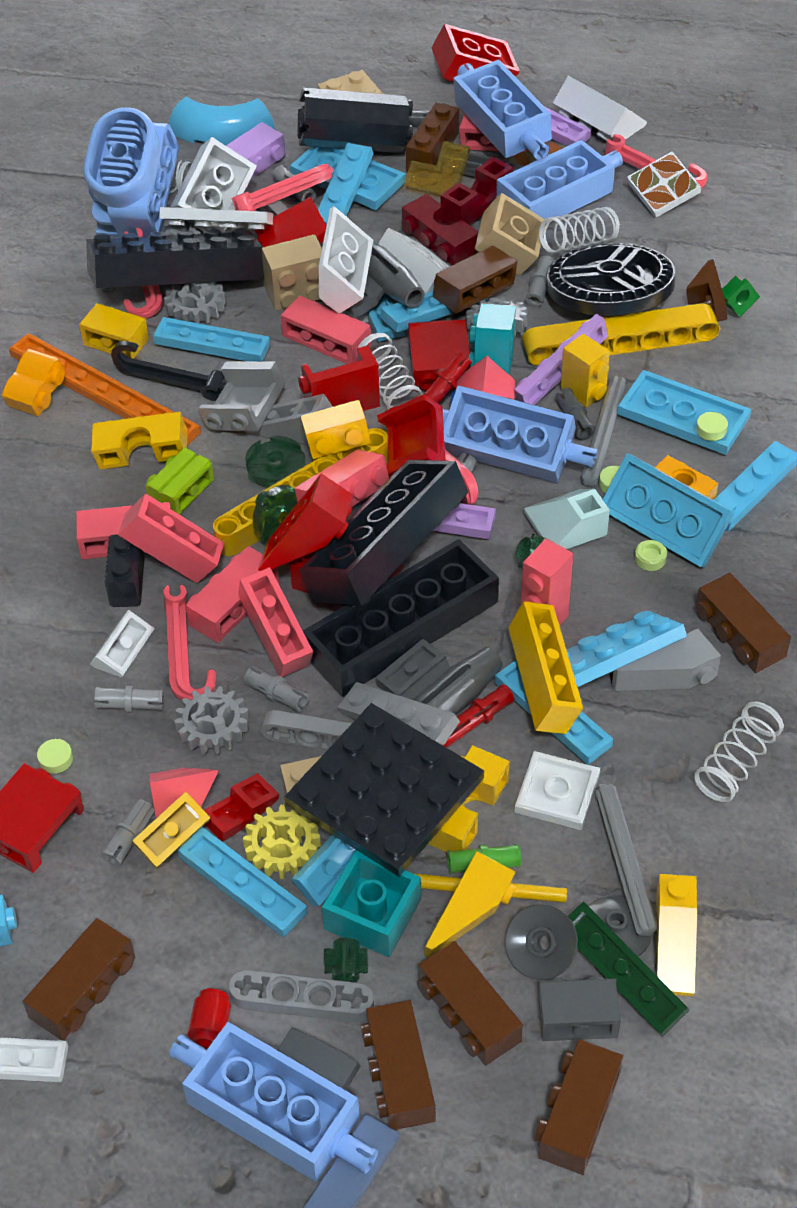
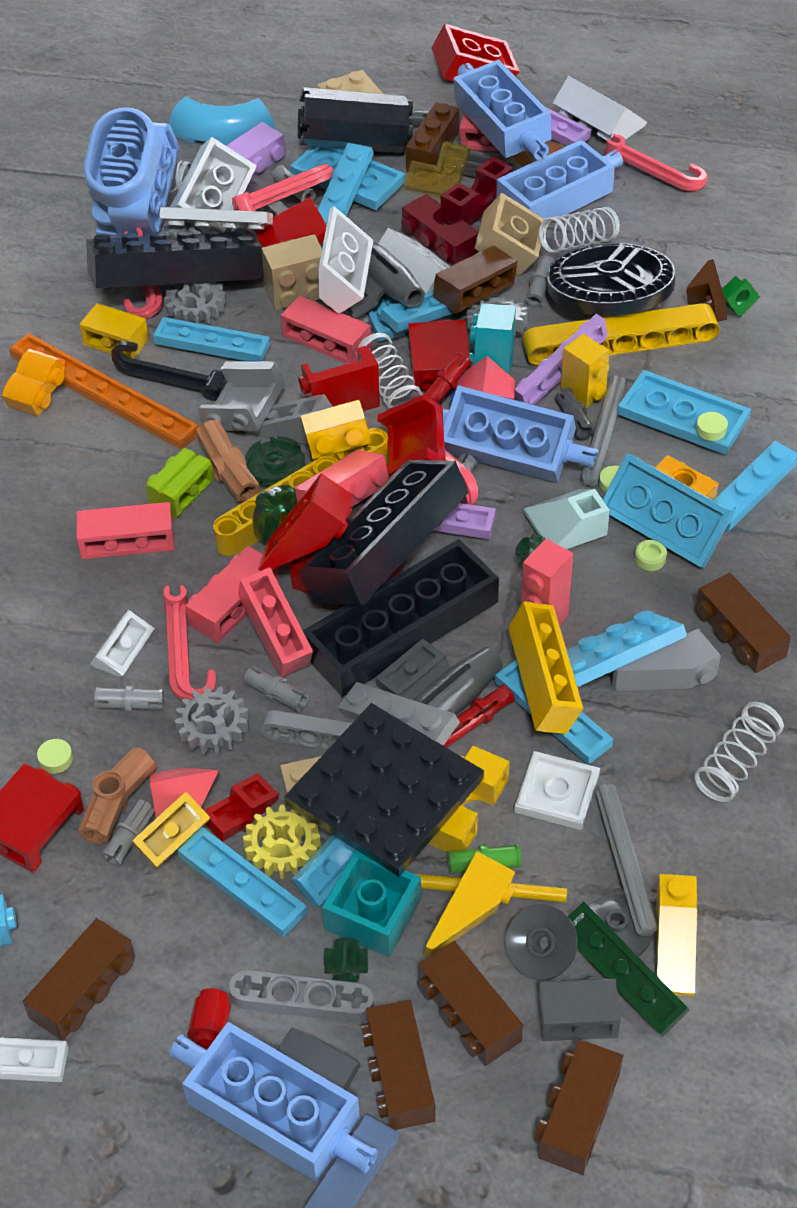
yellow arch [91,412,188,470] -> none
black brick [104,534,145,607] -> none
coral brick [118,493,224,583] -> none
tile [627,152,701,218] -> none
none -> nougat piece [78,747,156,846]
none -> nougat piece [195,419,260,502]

